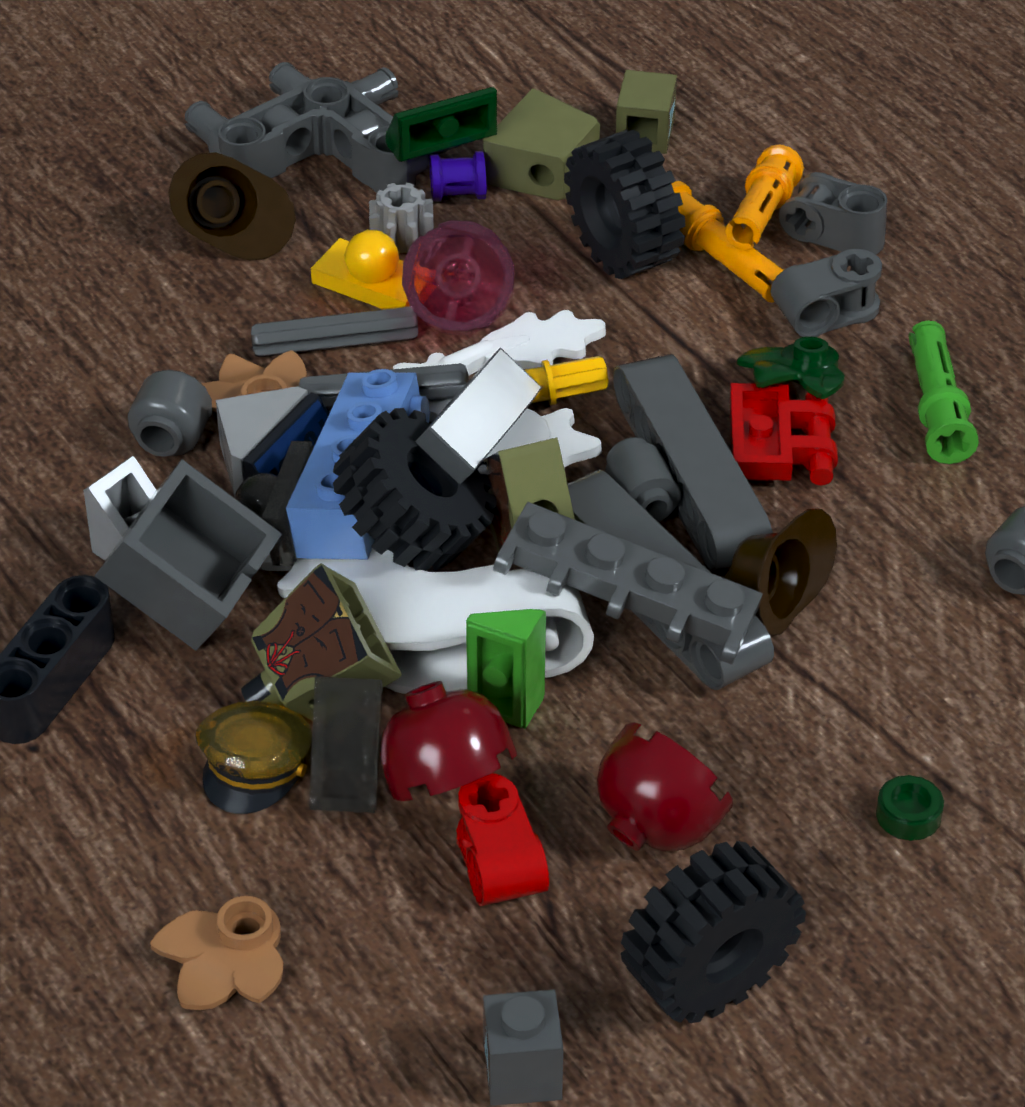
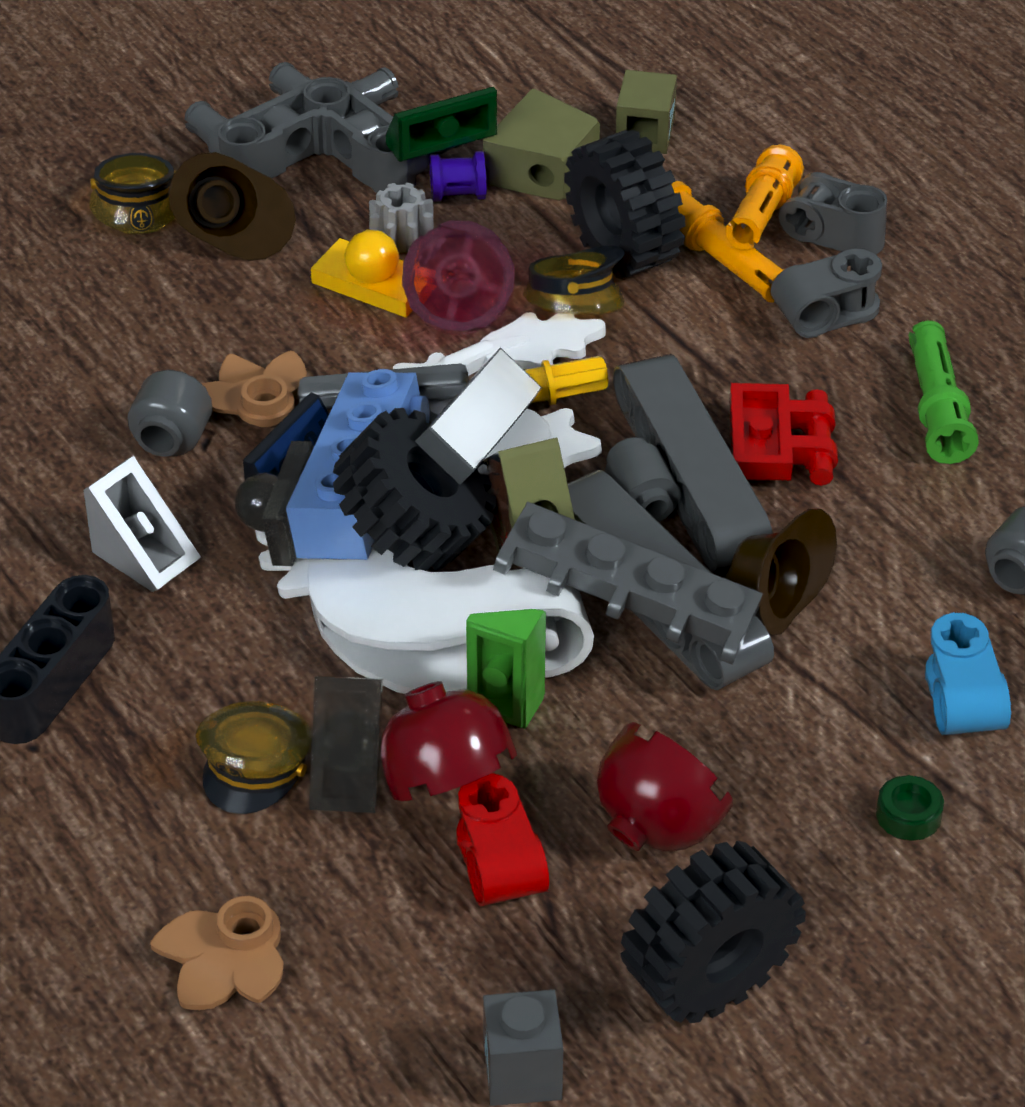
dark grey piece [95,459,282,651] -> none
light grey slope [216,386,308,503] -> none
torso [241,563,402,721] -> none
dark grey axle [251,306,418,357] -> none
dark green plate [737,337,845,399] -> none
none -> piece [89,153,177,234]
none -> piece [523,246,625,315]
none -> dark azure piece [925,612,1011,736]

